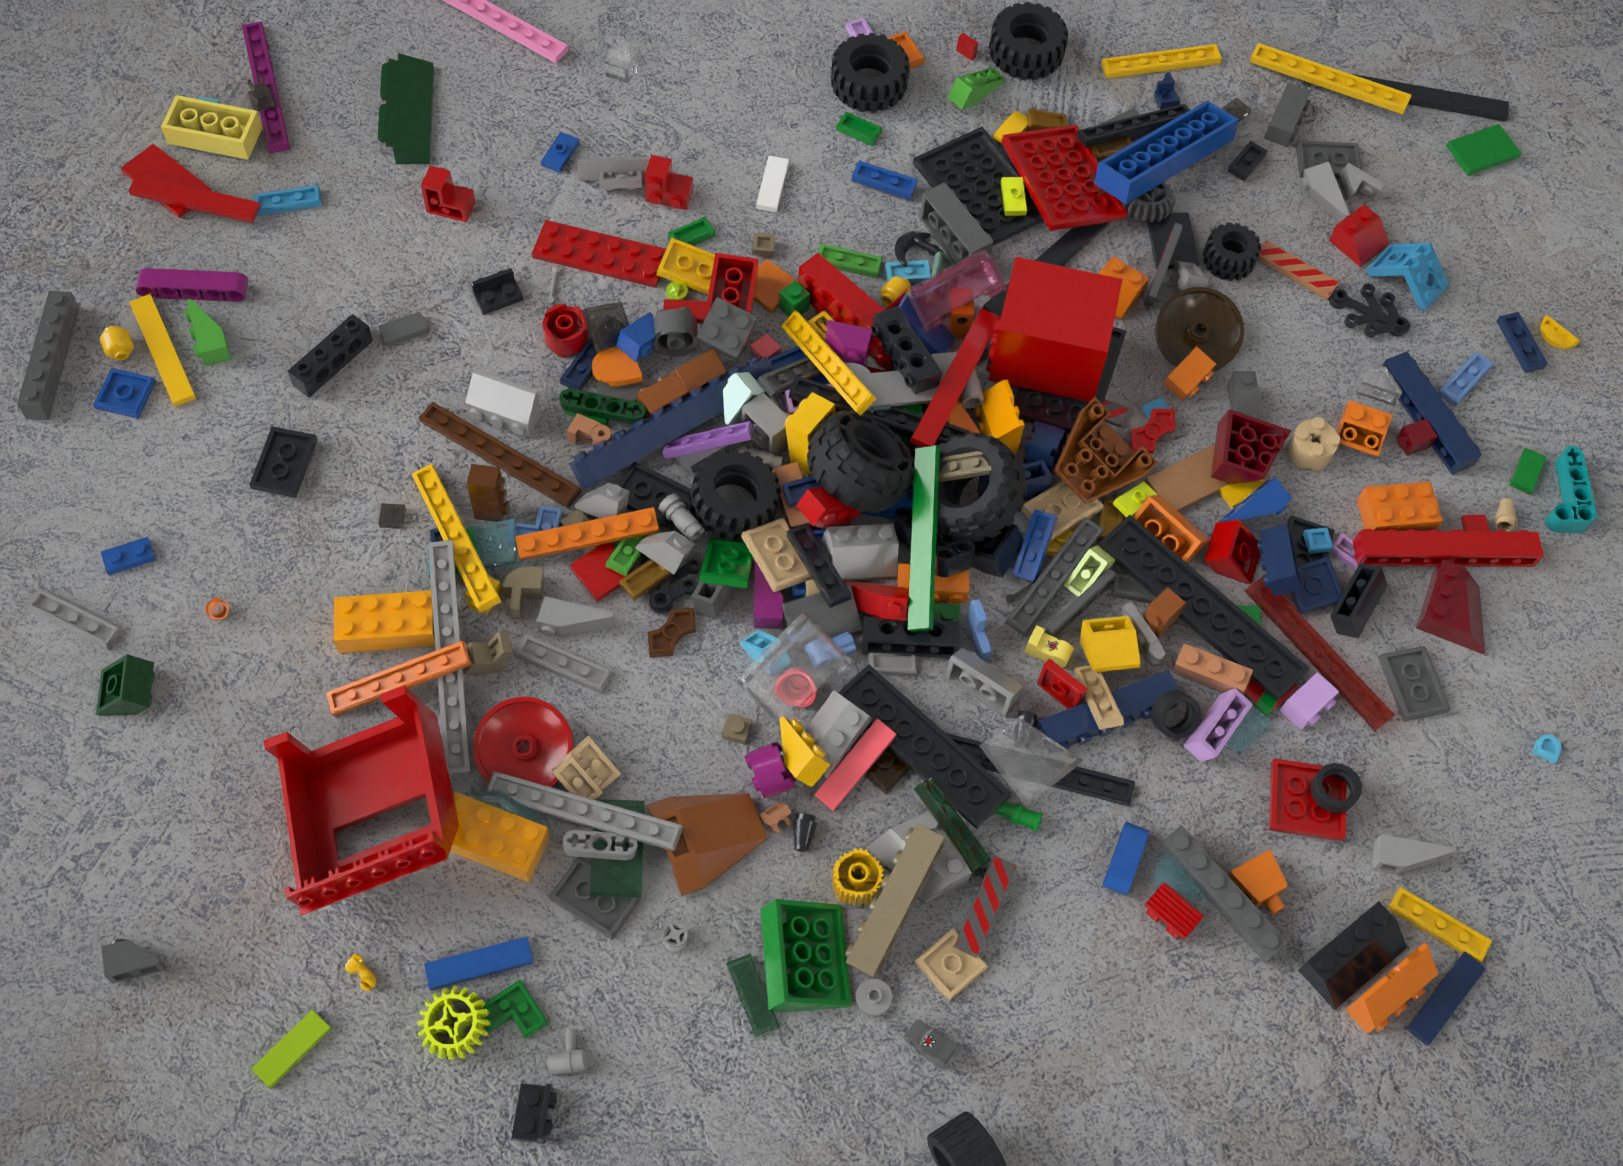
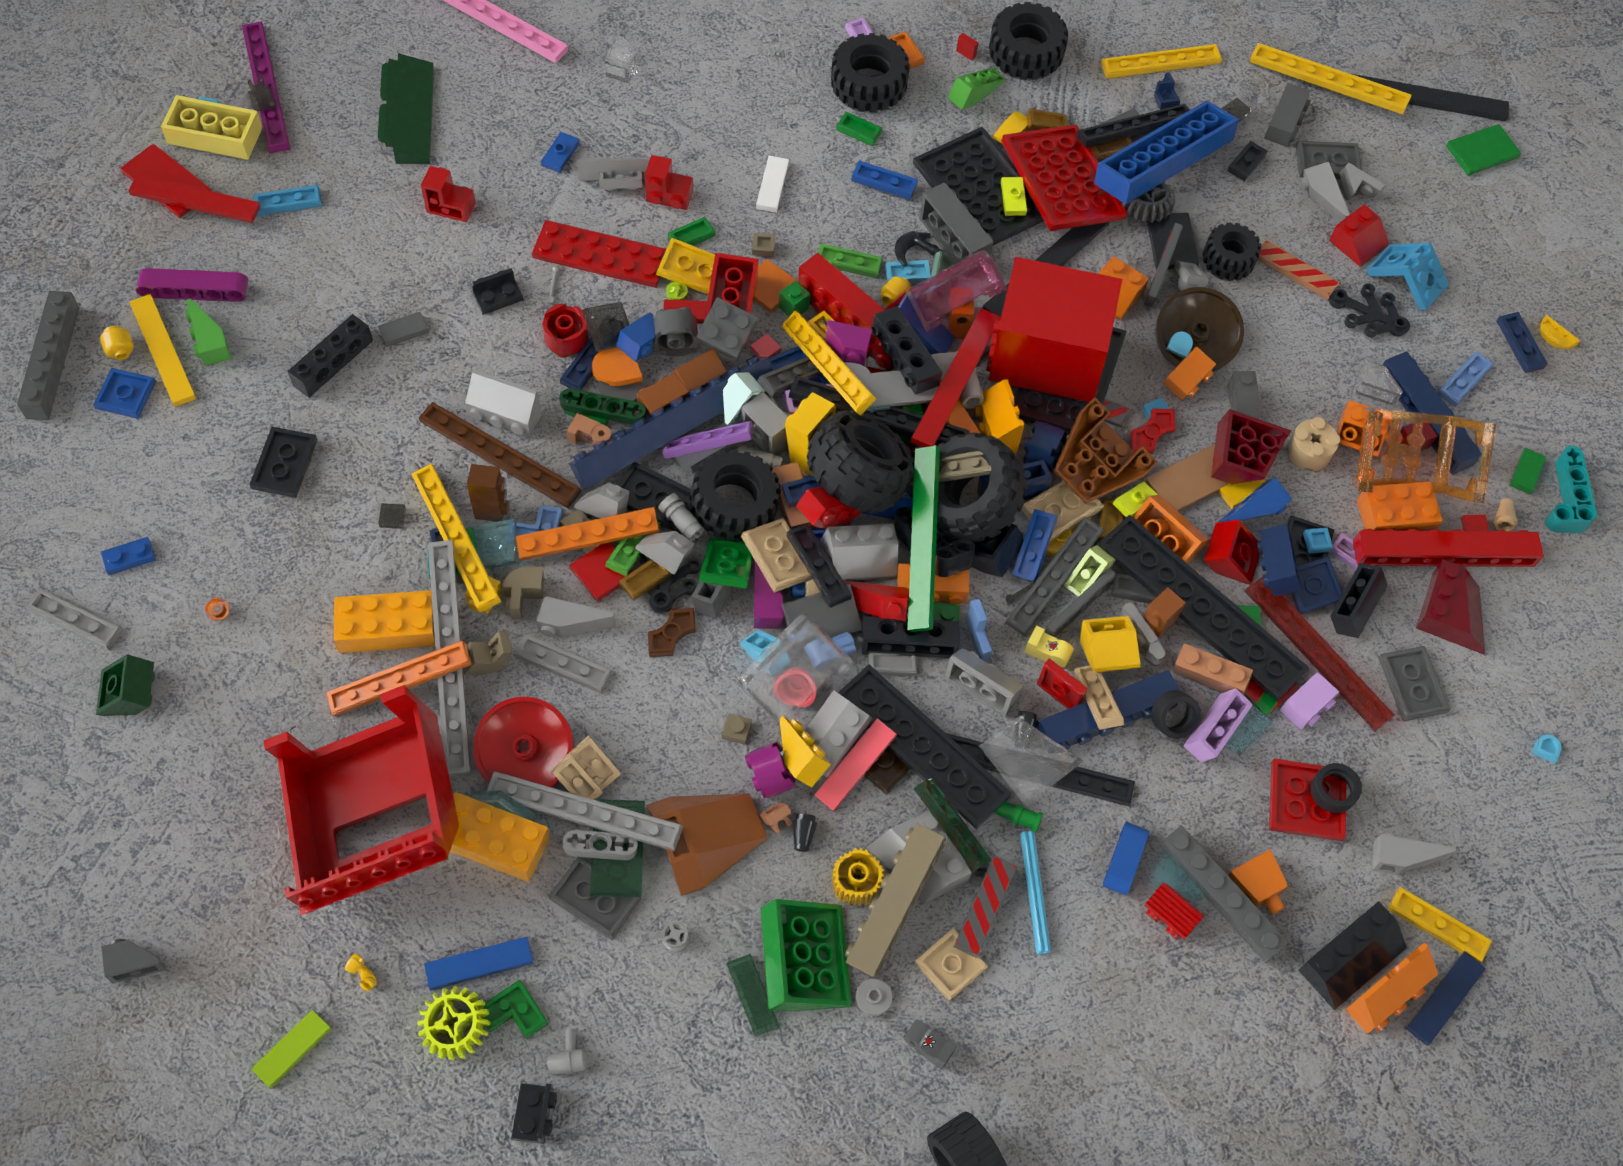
none -> medium azure axle [1020,831,1051,955]
none -> medium azure tile [1166,332,1193,358]
none -> clear orange windscreen [1352,408,1496,503]

